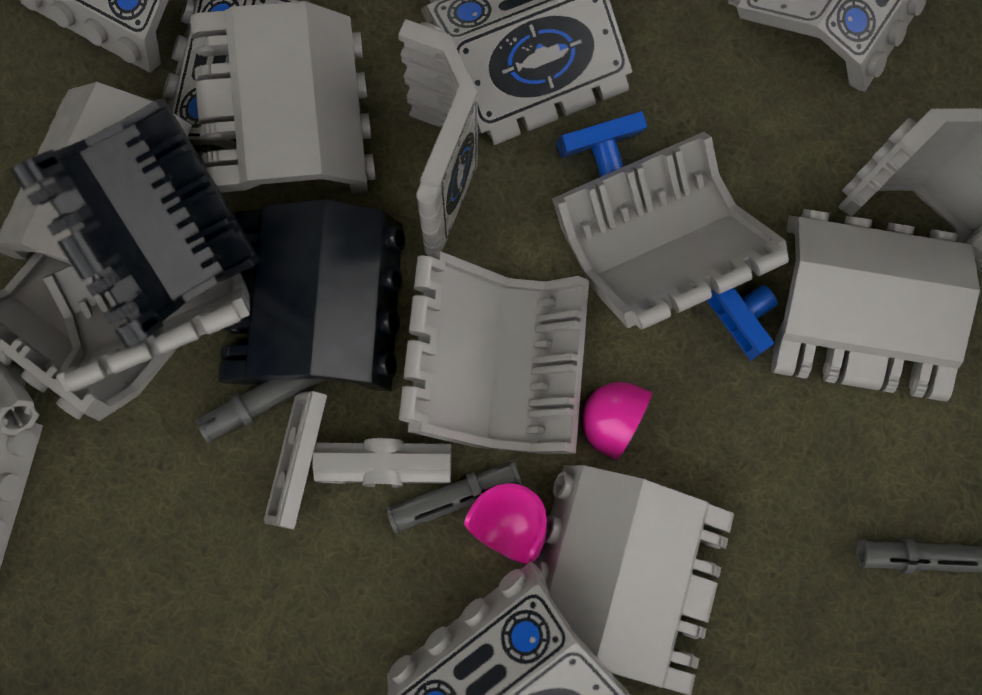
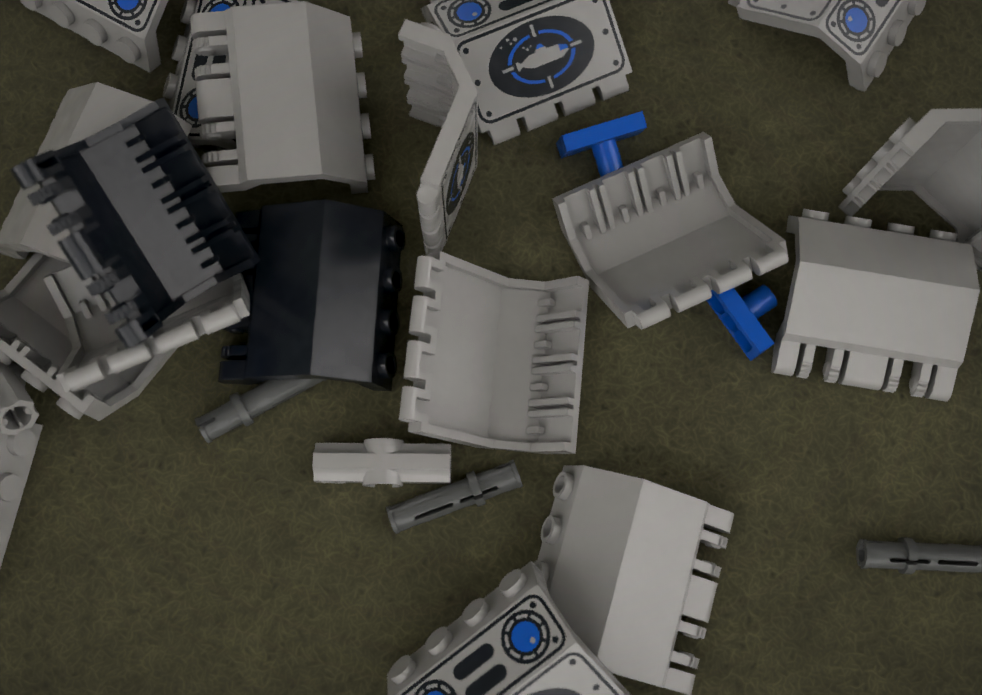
light grey tile [264,391,327,529] -> none
dark pink helmet [464,483,547,565] -> none
dark pink helmet [582,382,652,460] -> none

